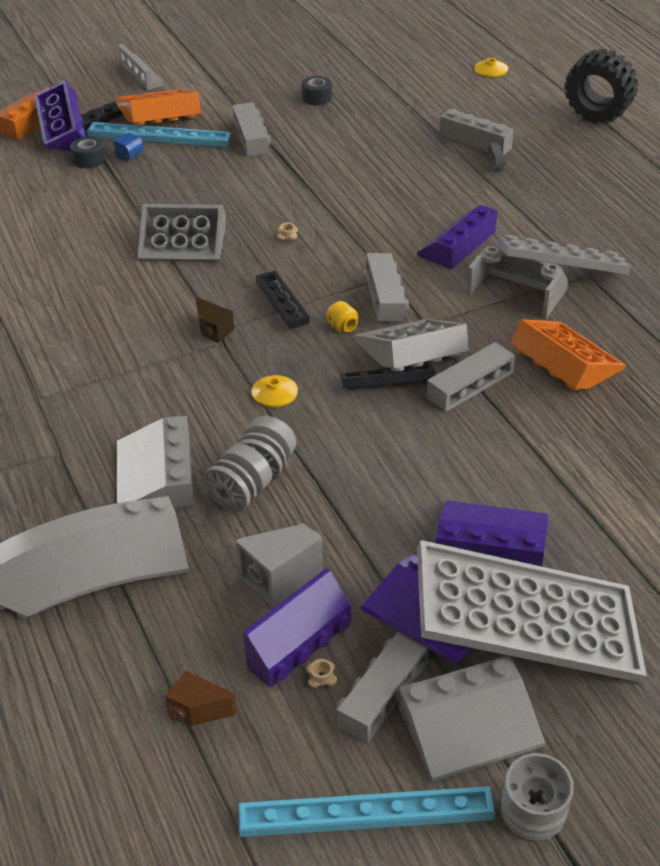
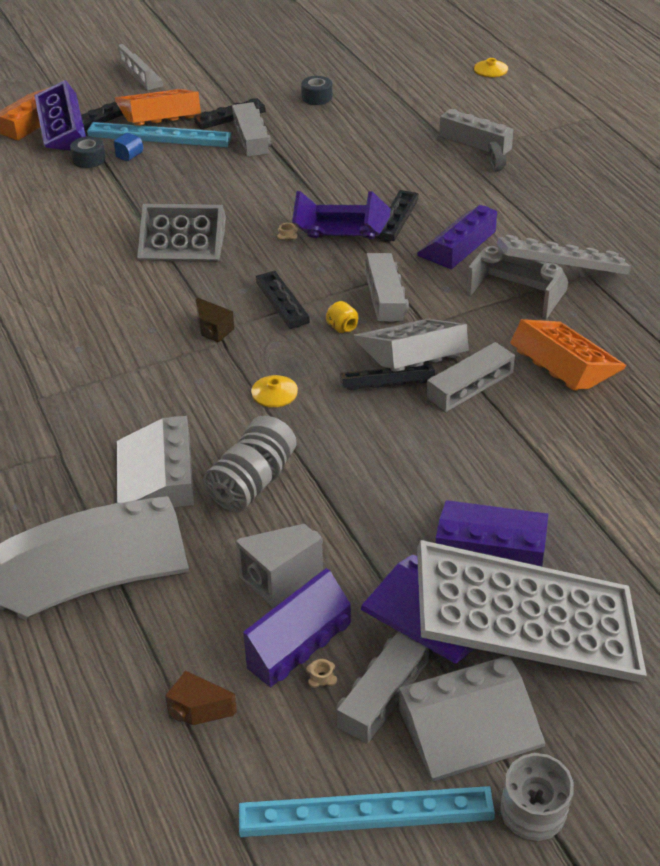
black tyre [564,49,638,123] -> none
none -> black plate [194,98,266,130]
none -> dark purple windscreen [292,191,391,239]
none -> black plate [375,190,419,241]

